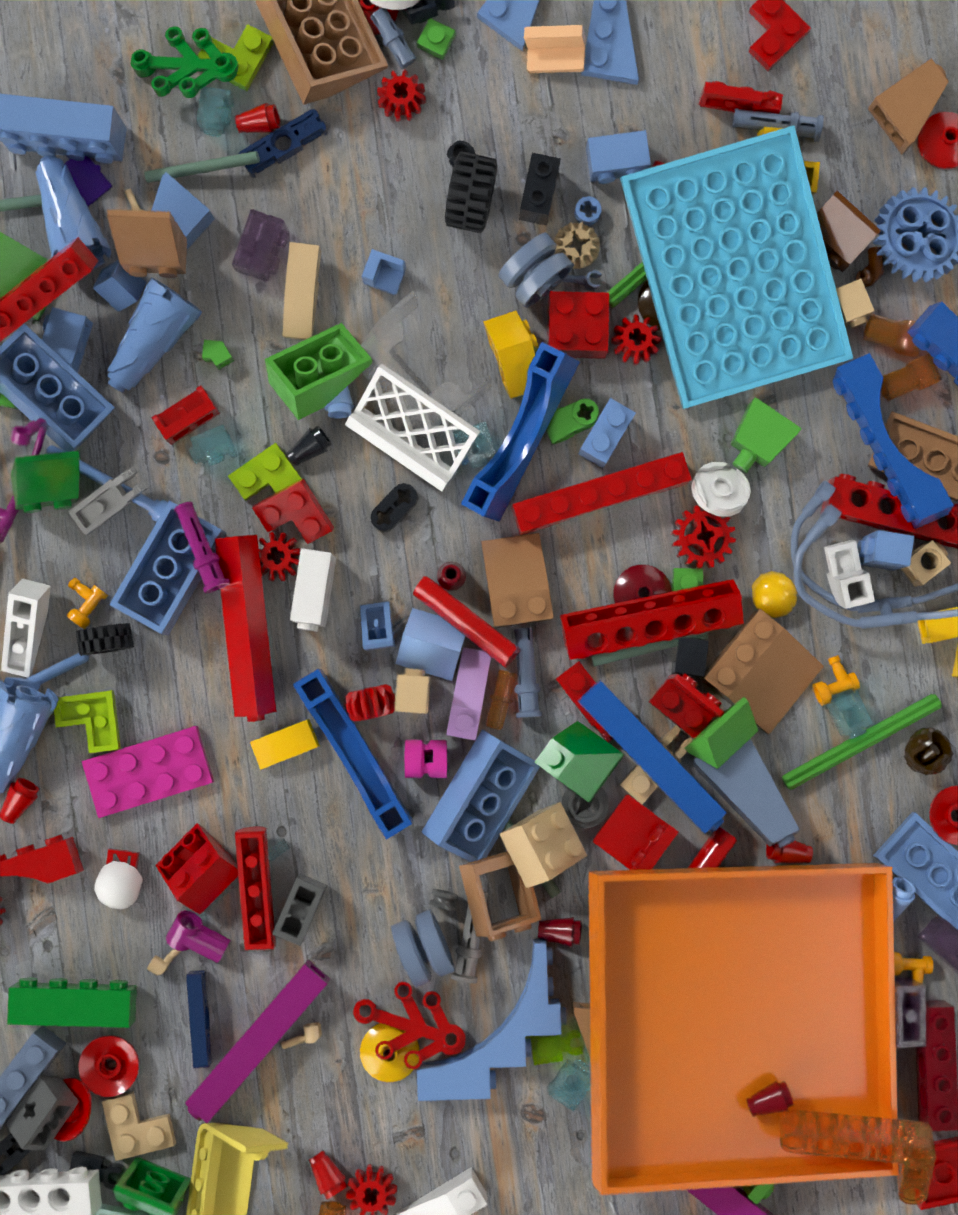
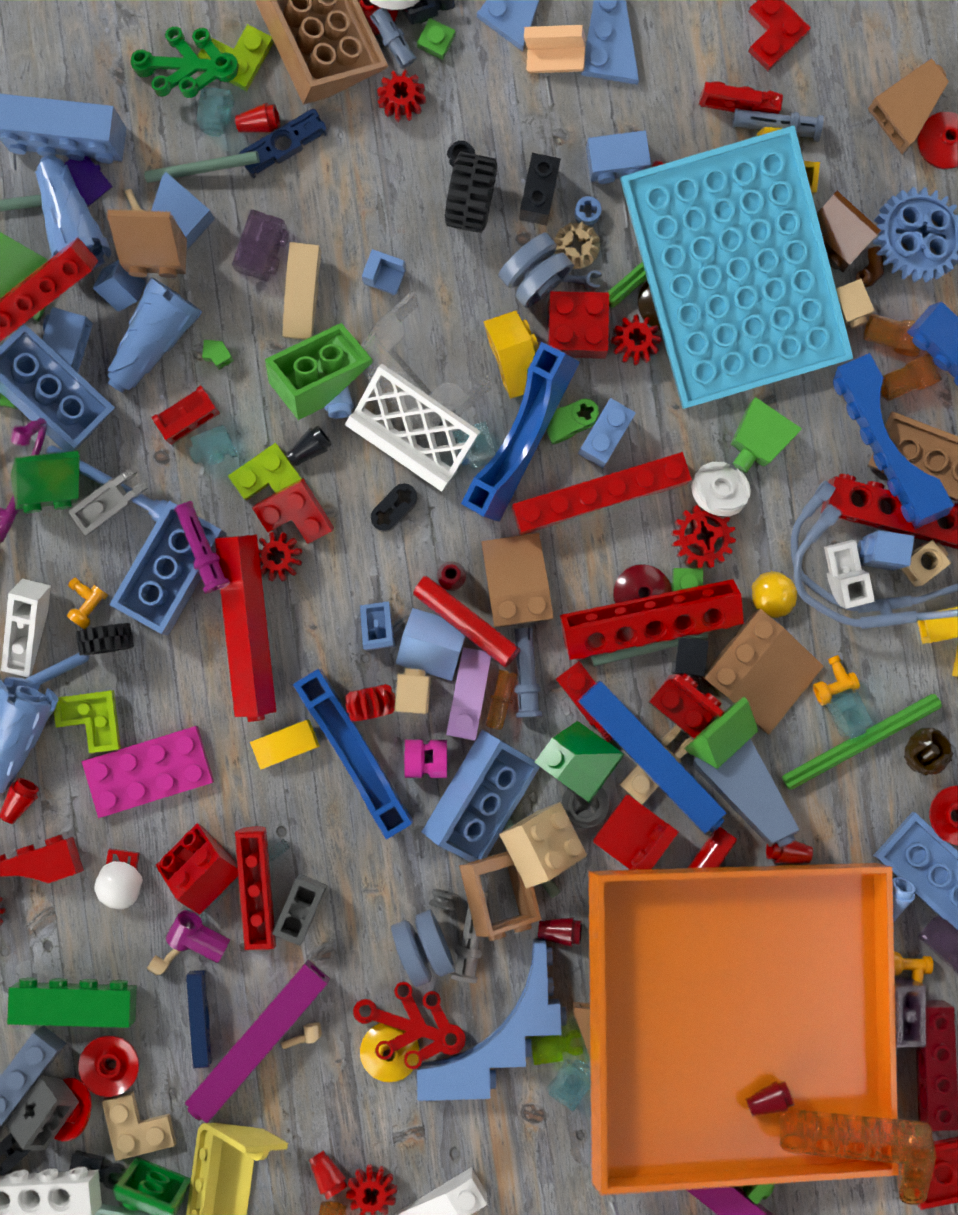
white brick [290,548,336,632] -> none

